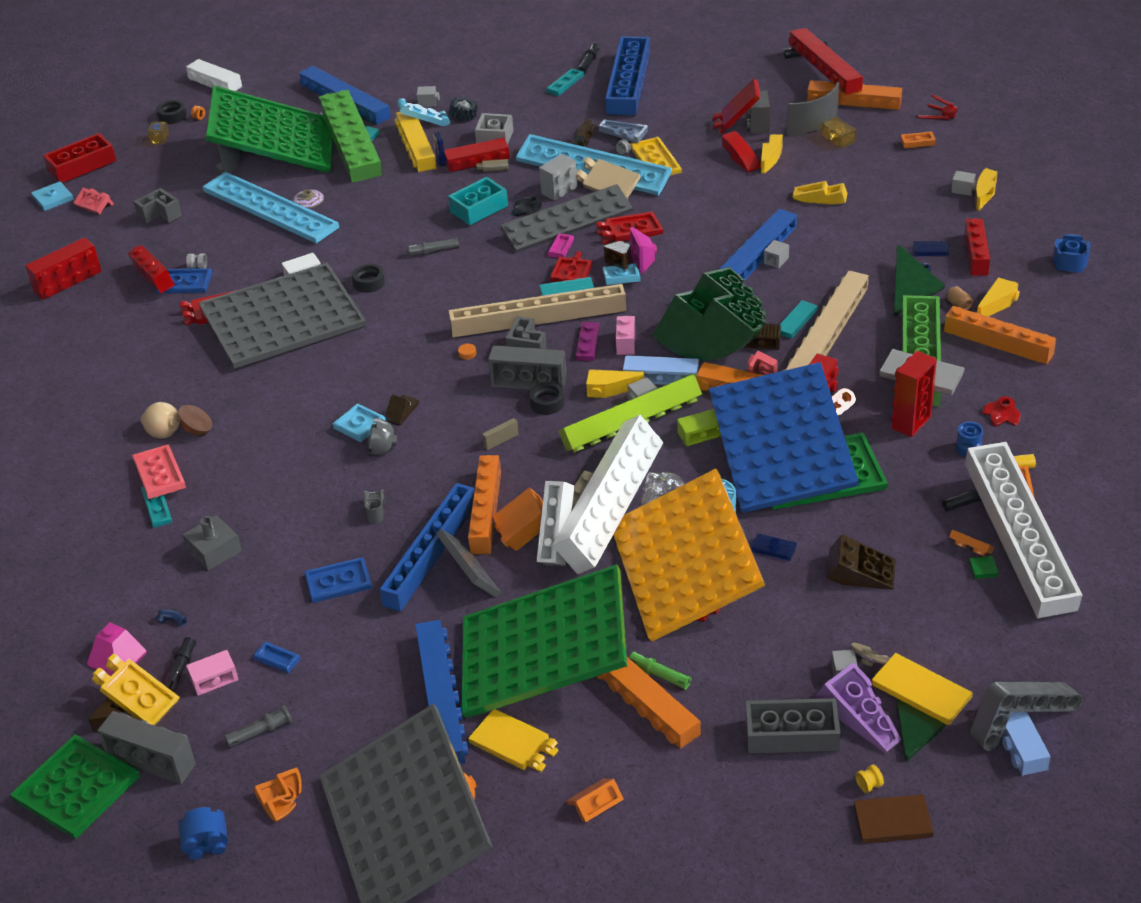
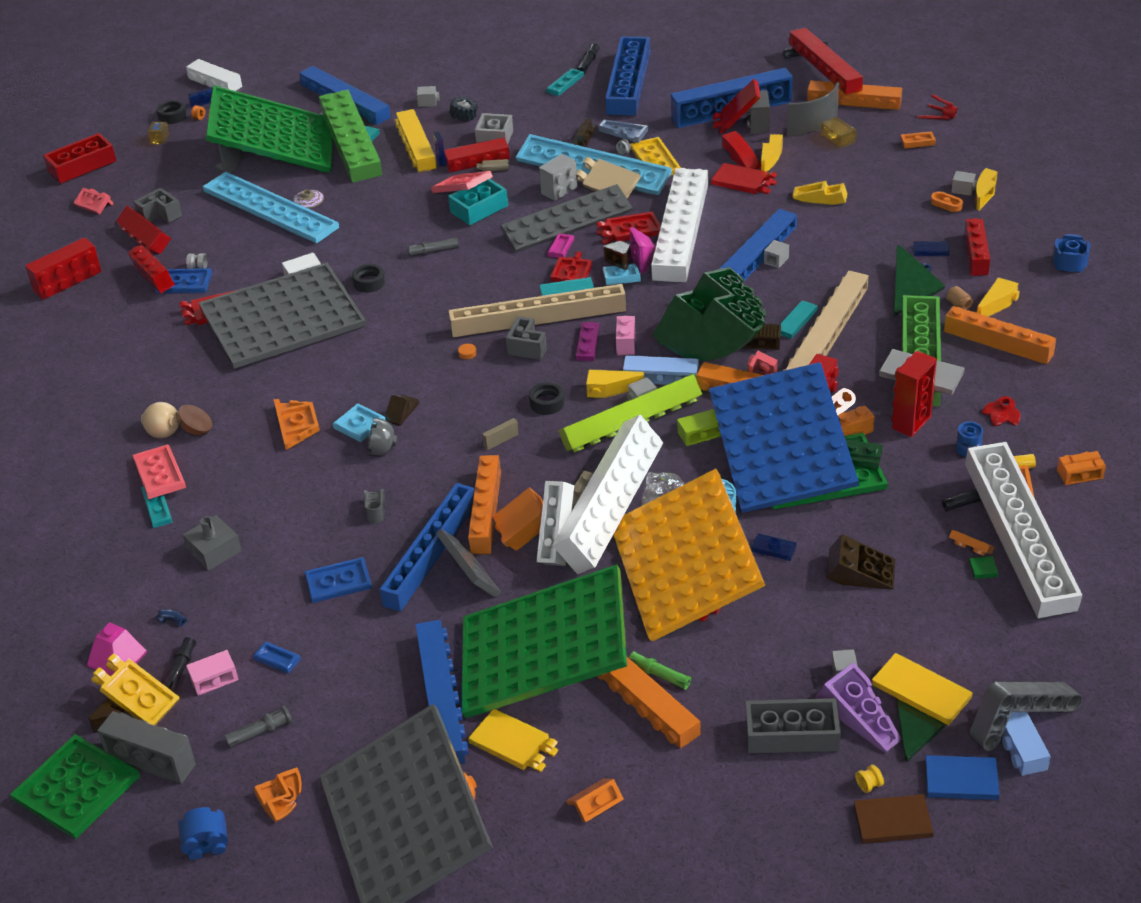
medium azure plate [31,182,74,211] -> none
medium azure plate [397,98,450,126] -> none
dark grey brick [488,346,567,390] -> none
black plate [514,196,542,216] -> none
dark tan dish [850,643,890,666] -> none
none -> red brick [116,205,172,254]
none -> clear blue plate [188,87,213,108]
none -> orange wing [274,399,320,450]
none -> coral tile [431,171,493,193]
none -> white brick [652,168,708,282]
none -> blue brick [671,68,793,128]
none -> red tile [711,163,777,194]
none -> orange brick [838,406,874,436]
none -> dark green plate [845,439,883,469]
none -> blue tile [925,755,999,800]
none -> orange plate [931,192,963,212]
none -> orange brick [1057,451,1106,485]

